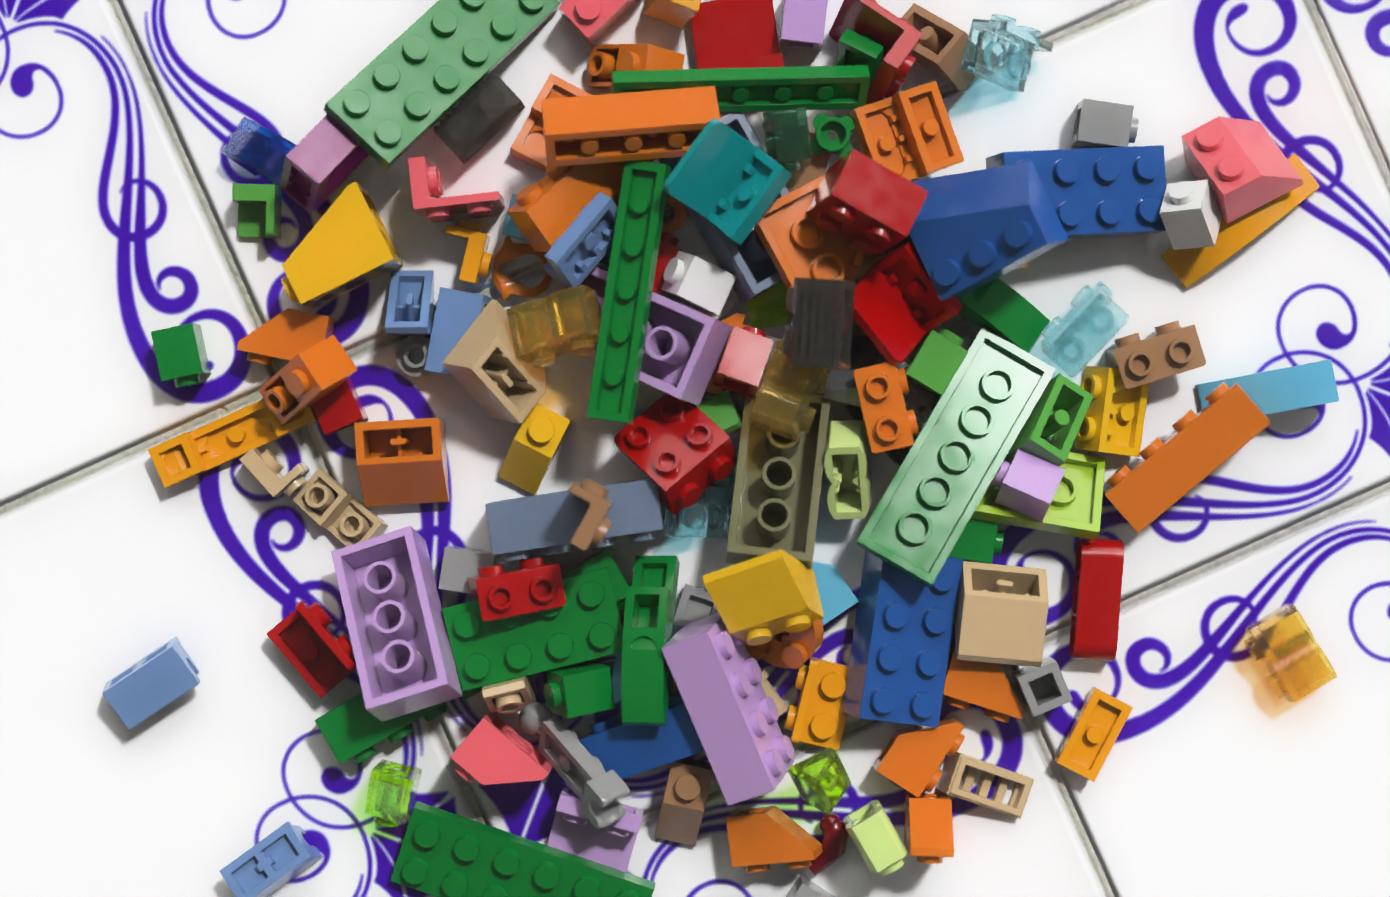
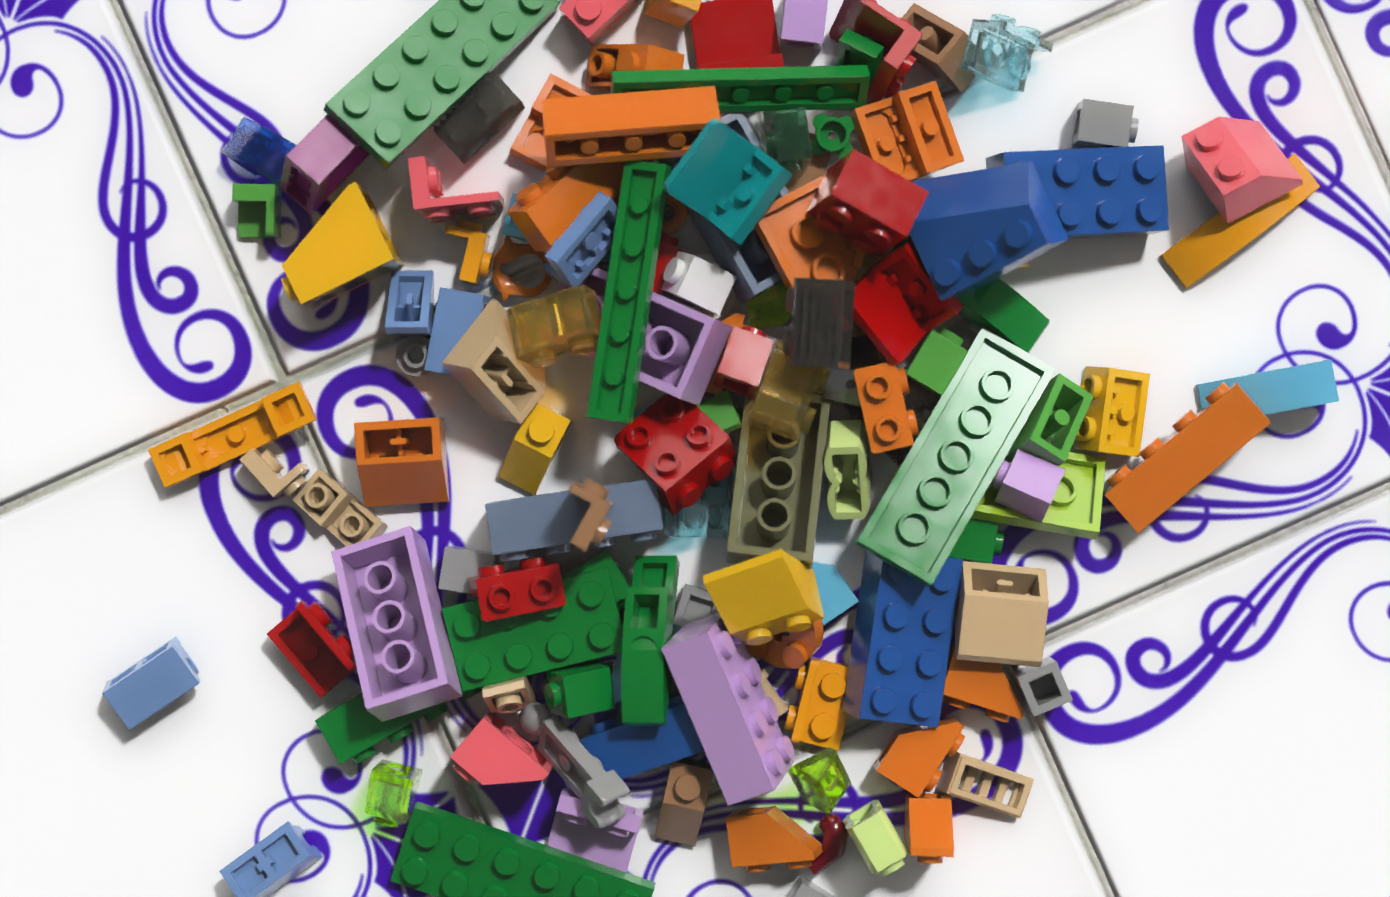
green brick [151,323,211,388] -> none
orange slope [236,308,335,365] -> none
orange slope [258,335,358,425] -> none
red brick [311,377,368,435] -> none
clear light blue bracket [1041,280,1129,378] -> none
light orange plate [1054,686,1133,782] -> none
red beam [1069,537,1124,662] -> none
medium nougat bracket [1105,320,1206,389] -> none
white brick [1159,179,1222,250] -> none
clear yellow brick [1244,603,1337,703] -> none

